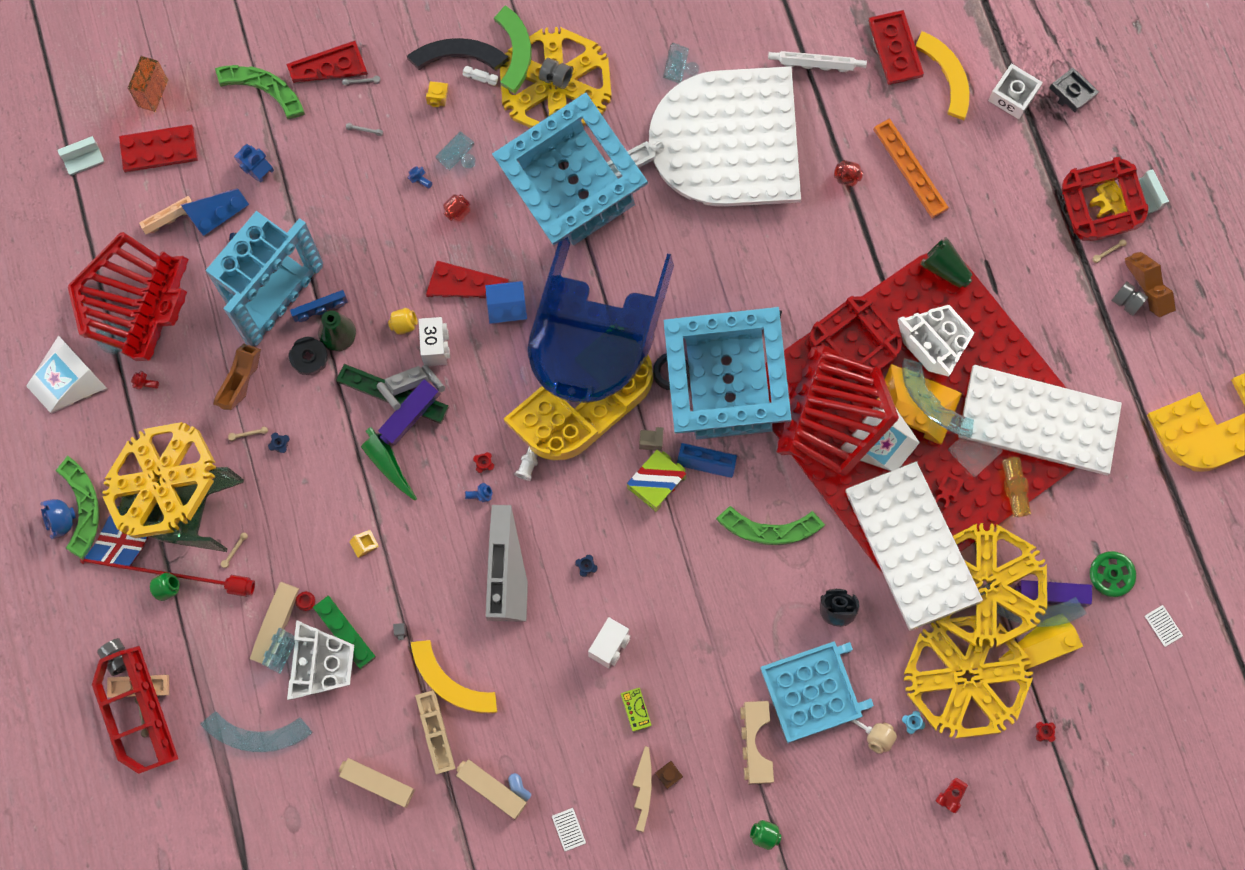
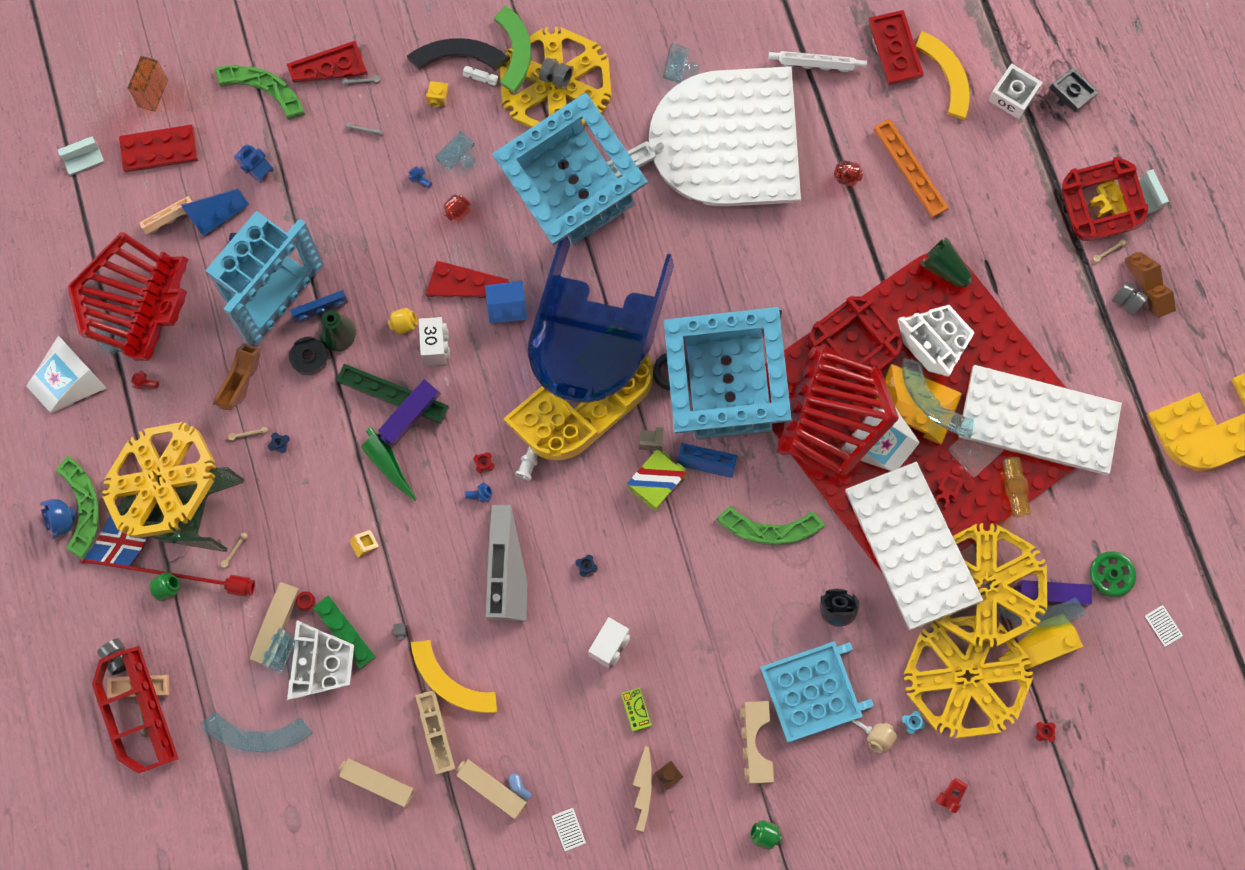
light grey plate [377,365,445,410] -> none

